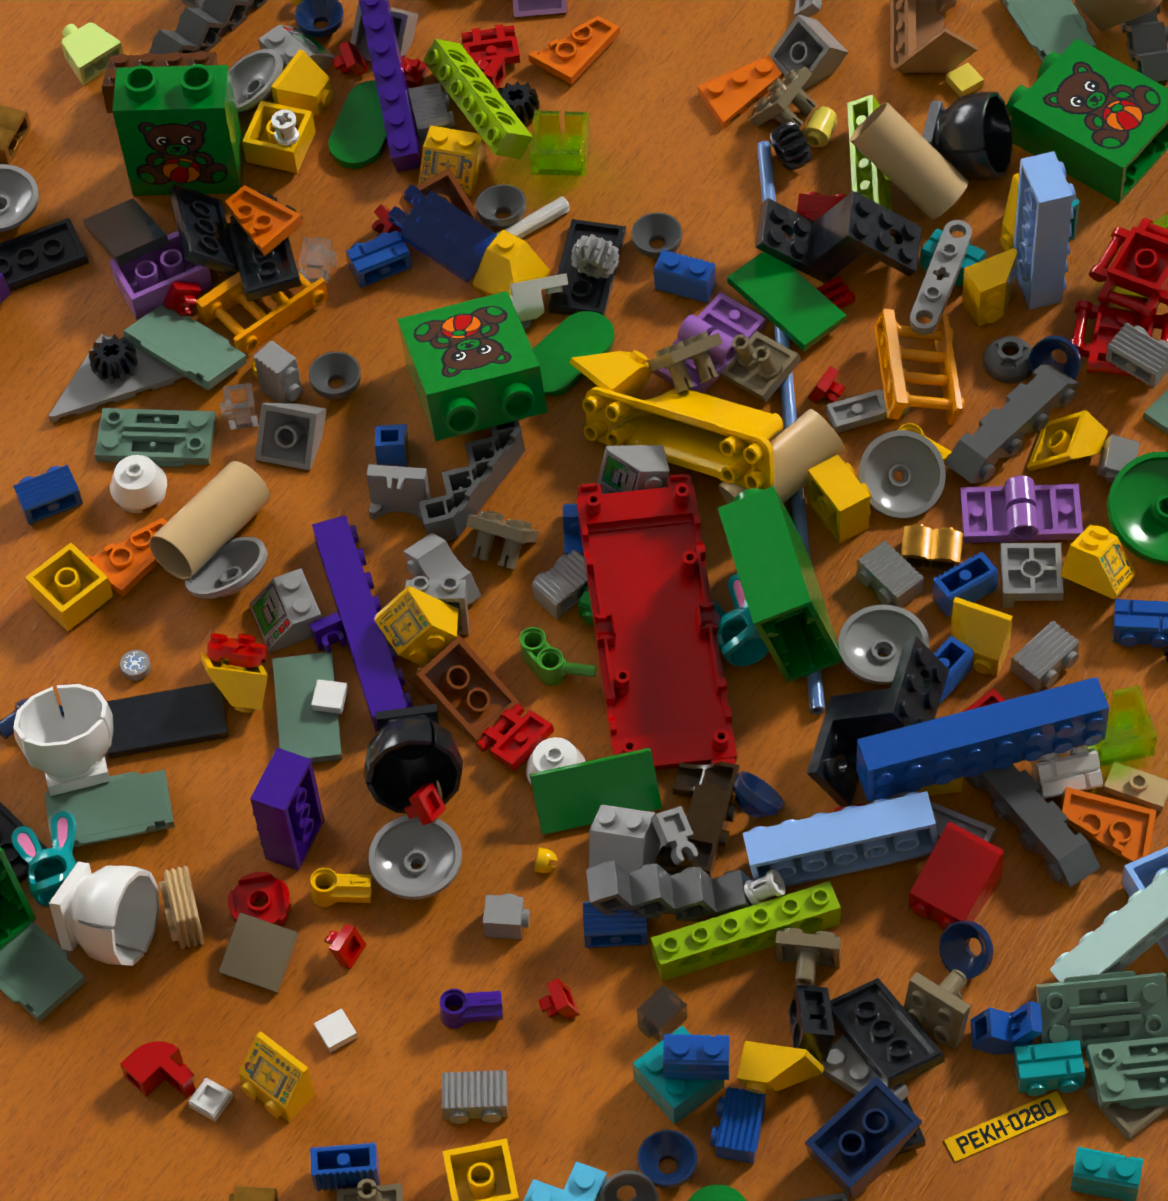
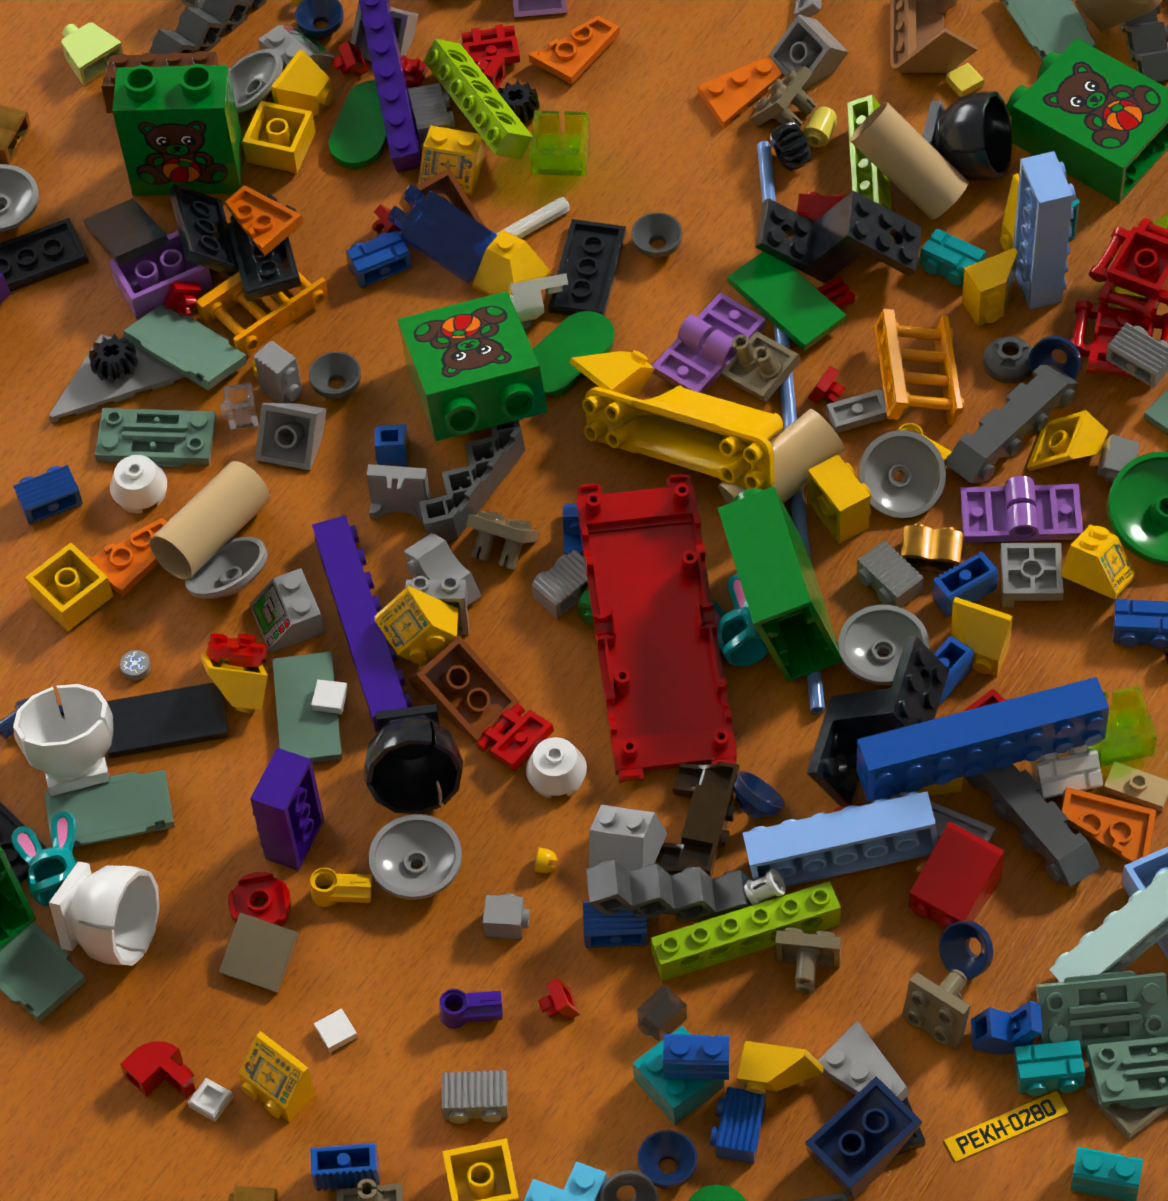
tan brick [159,865,205,950] -> none
white bush [271,110,299,146] -> none
clear brick [298,237,338,283] -> none
dark purple tile [310,612,346,653] -> none
red tile [324,924,367,969] -> none
red tile [404,782,446,825] -> none
dark grey piece [476,184,526,227] -> none
bright green beam [519,627,597,686] -> none
green tile [529,748,662,835] -> none
light grey gear [571,234,619,279] -> none
light grey slope [597,445,670,494] -> none
dark tan plate [647,331,723,393] -> none
light grey plate [651,806,698,865] -> none
blue brick [654,249,716,303] -> none
black brick [788,985,835,1061] -> none
black tile [830,978,945,1089] -> none
light grey piece [910,220,972,335] -> none
light grey brick [1010,621,1079,692] -> none

